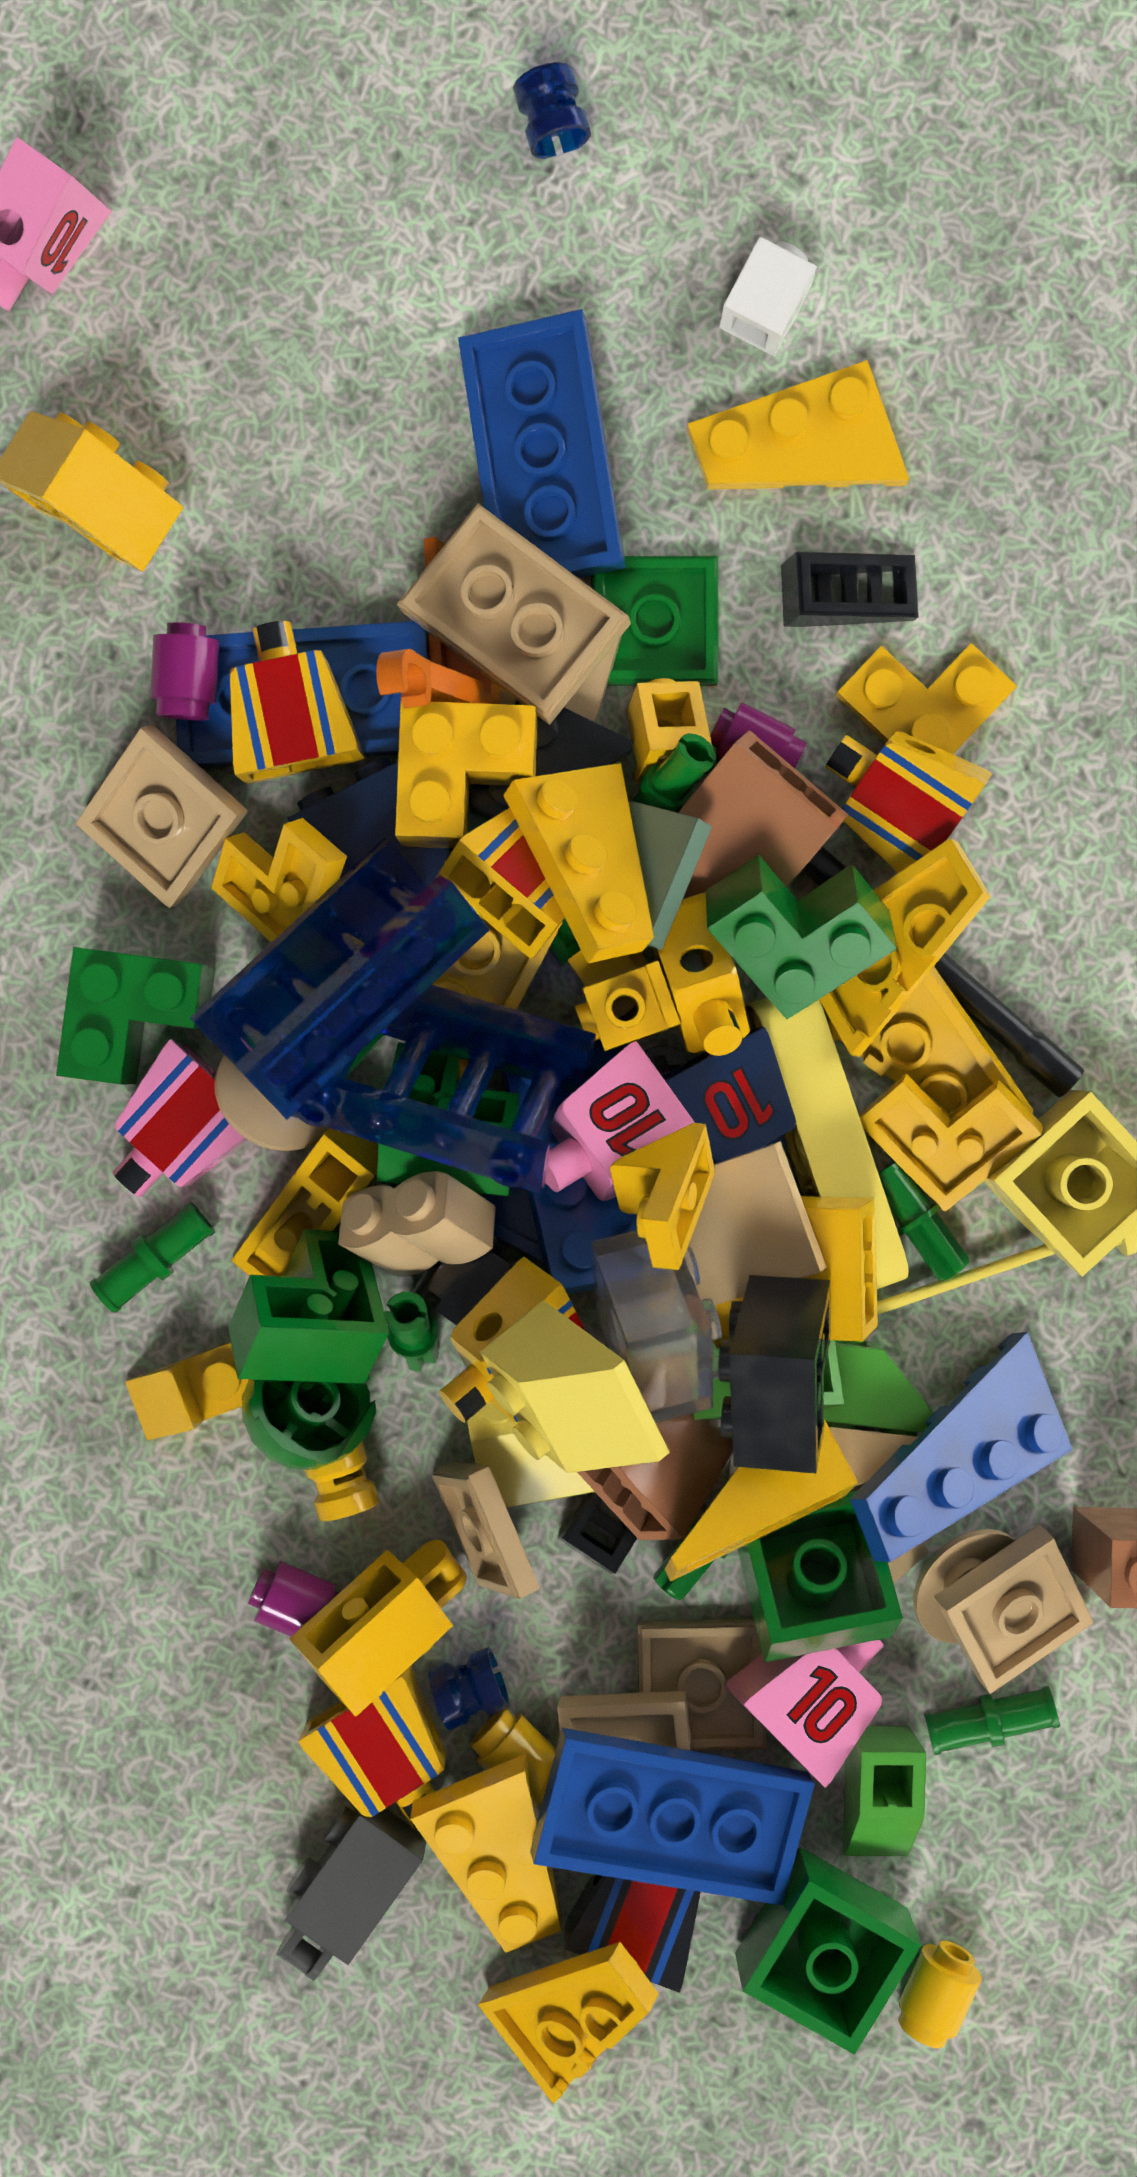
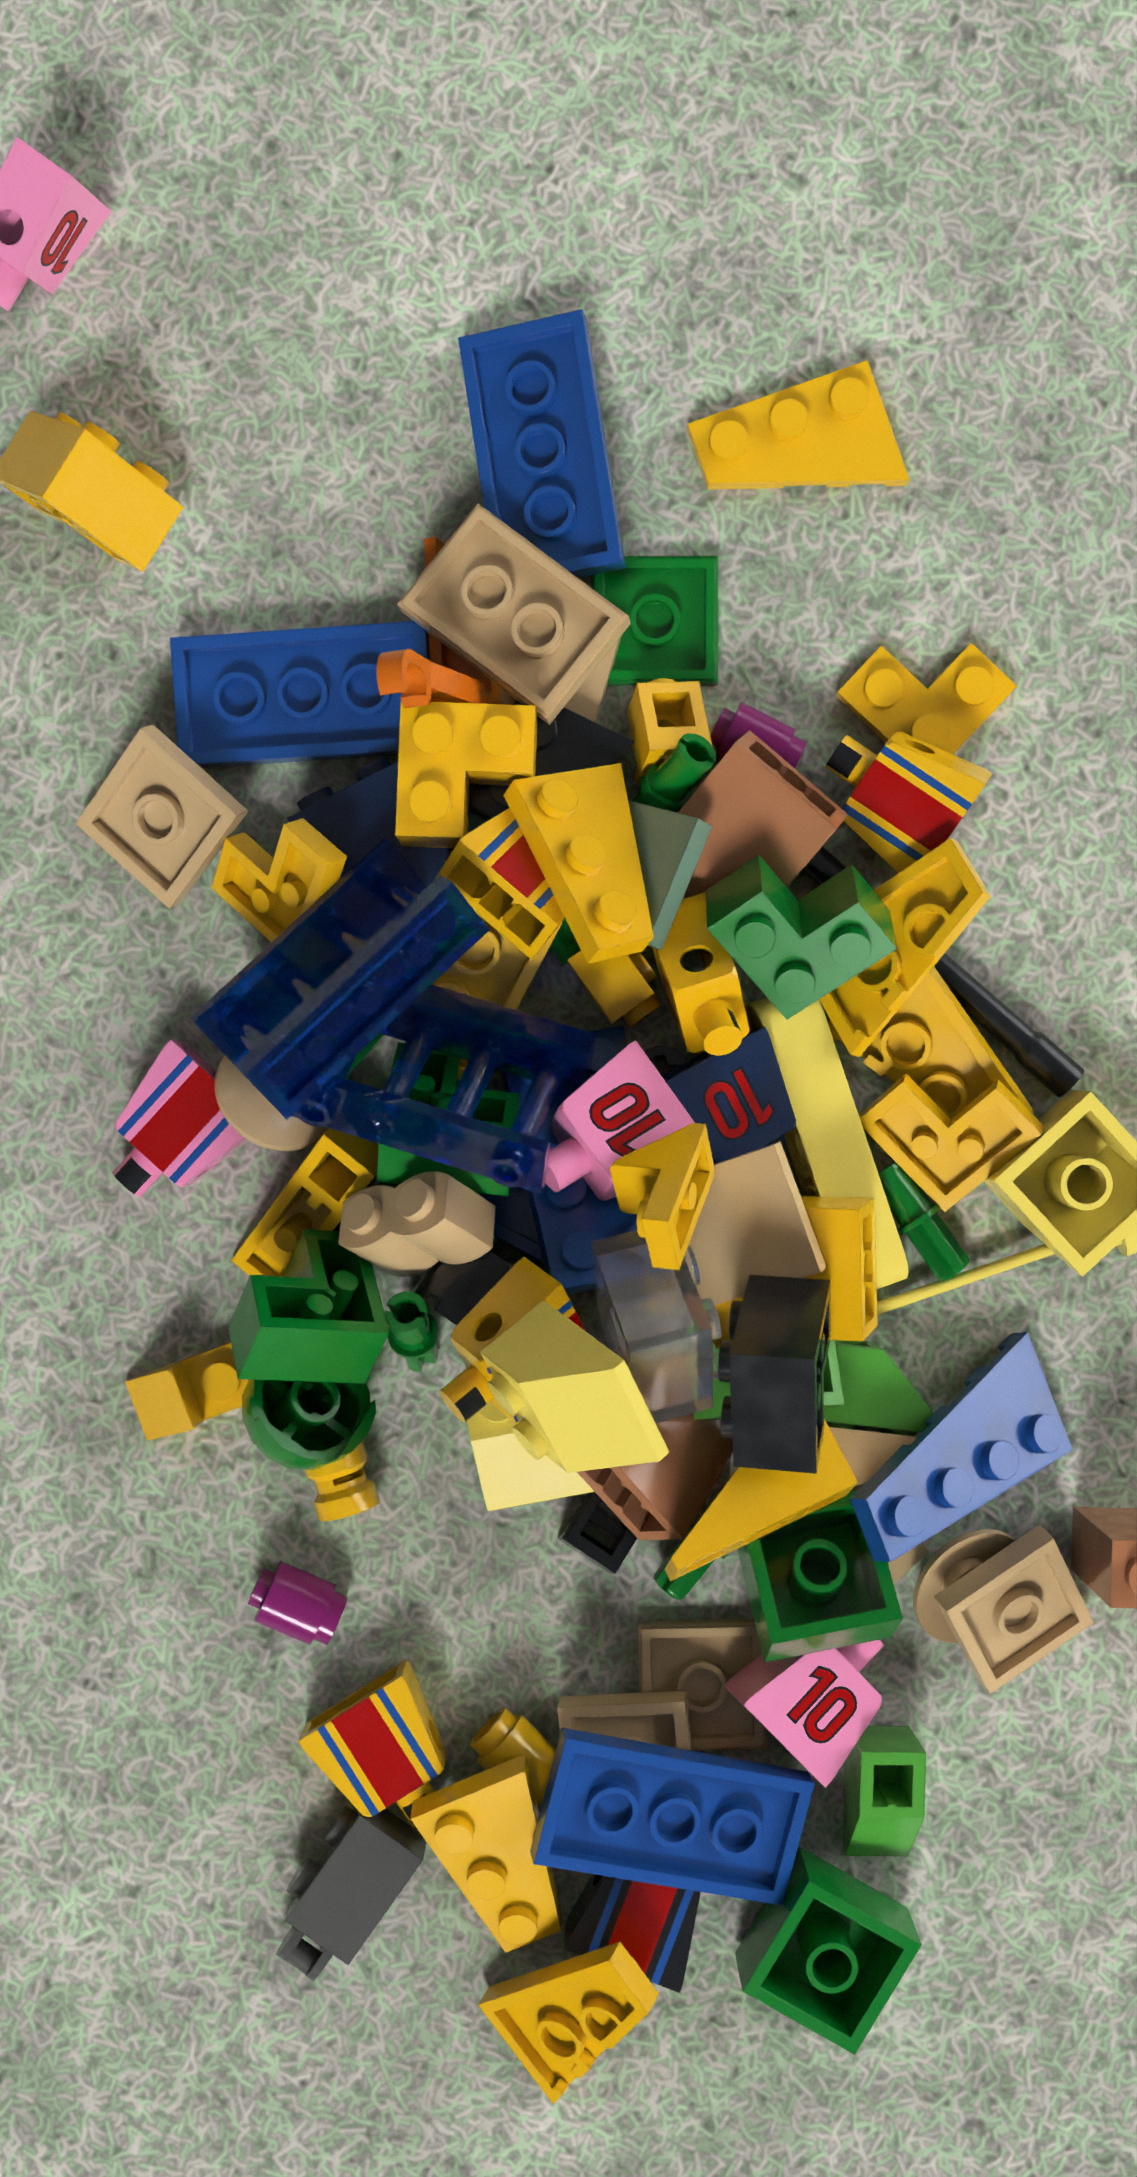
green brick [56,947,215,1085] -> none
green pin [89,1201,216,1313] -> none
magenta brick [150,622,219,720] -> none
torso [230,621,365,784] -> none
yellow brick [289,1540,467,1717] -> none
clear blue wheel [428,1646,510,1731] -> none
tan tile [432,1461,540,1599] -> none
clear blue wheel [513,62,591,159] -> none
yellow brick [575,961,681,1052] -> none
white brick [719,237,817,357] -> none
black slope [781,552,919,627] -> none
yellow brick [898,1941,982,2048] -> none
green pin [924,1686,1060,1755] -> none

